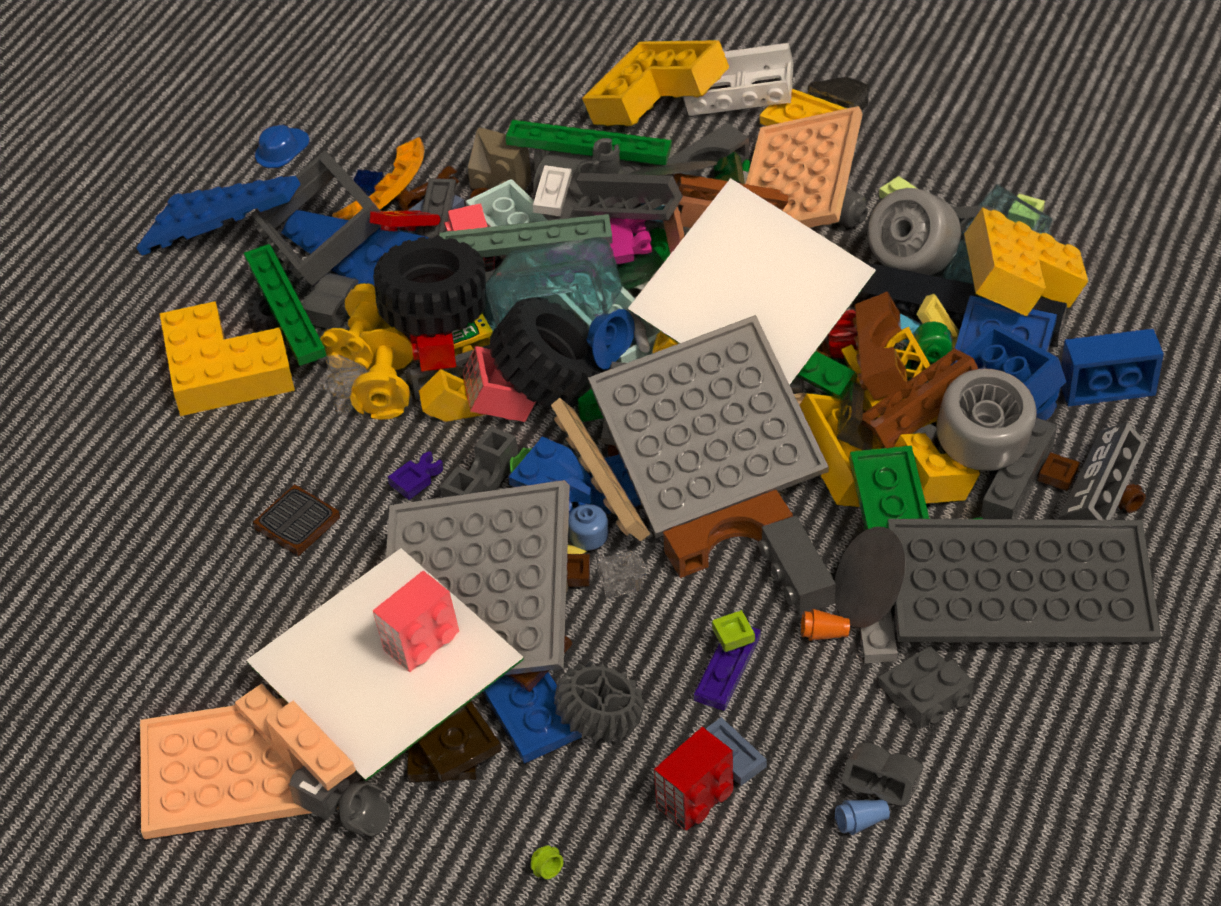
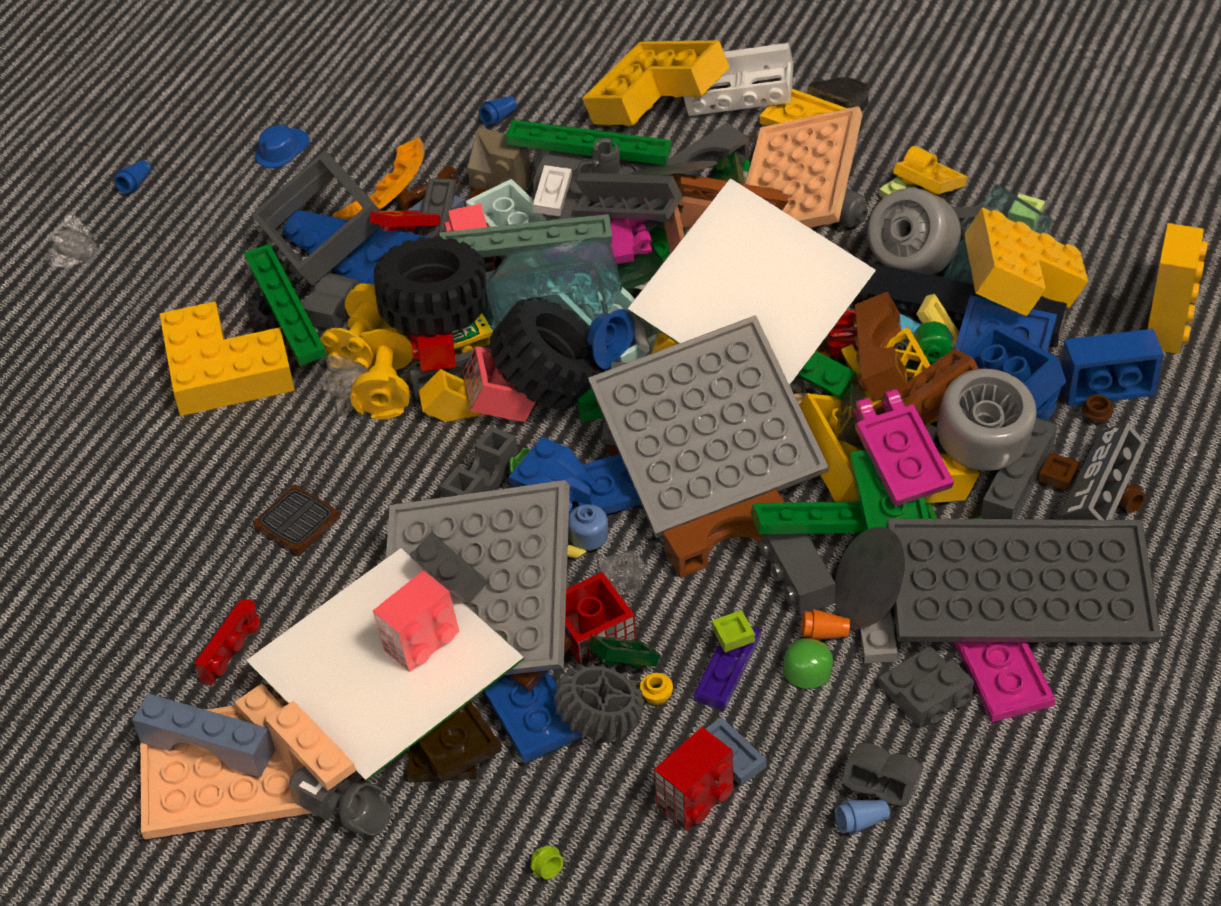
blue wing [136,176,301,256] -> none
clear blue plate [354,170,384,196] -> none
dark purple plate [388,451,444,500] -> none
tan plate [551,398,650,541] -> none
reddish brown plate [567,554,590,587] -> none
none -> clear brick [49,213,98,268]
none -> blue cone [114,160,152,194]
none -> sand blue arch [132,694,275,778]
none -> red plate [194,599,260,686]
none -> dark grey brick [411,533,487,604]
none -> blue cone [478,96,517,126]
none -> red brick [565,572,636,665]
none -> dark green plate [588,635,661,669]
none -> yellow plate [640,673,673,705]
none -> green plate [750,502,937,534]
none -> bright green hair [783,638,833,689]
none -> dark pink tile [853,389,954,507]
none -> yellow plate [893,146,968,196]
none -> dark pink tile [954,642,1056,723]
none -> reddish brown plate [1082,394,1113,422]
none -> yellow brick [1148,223,1208,354]

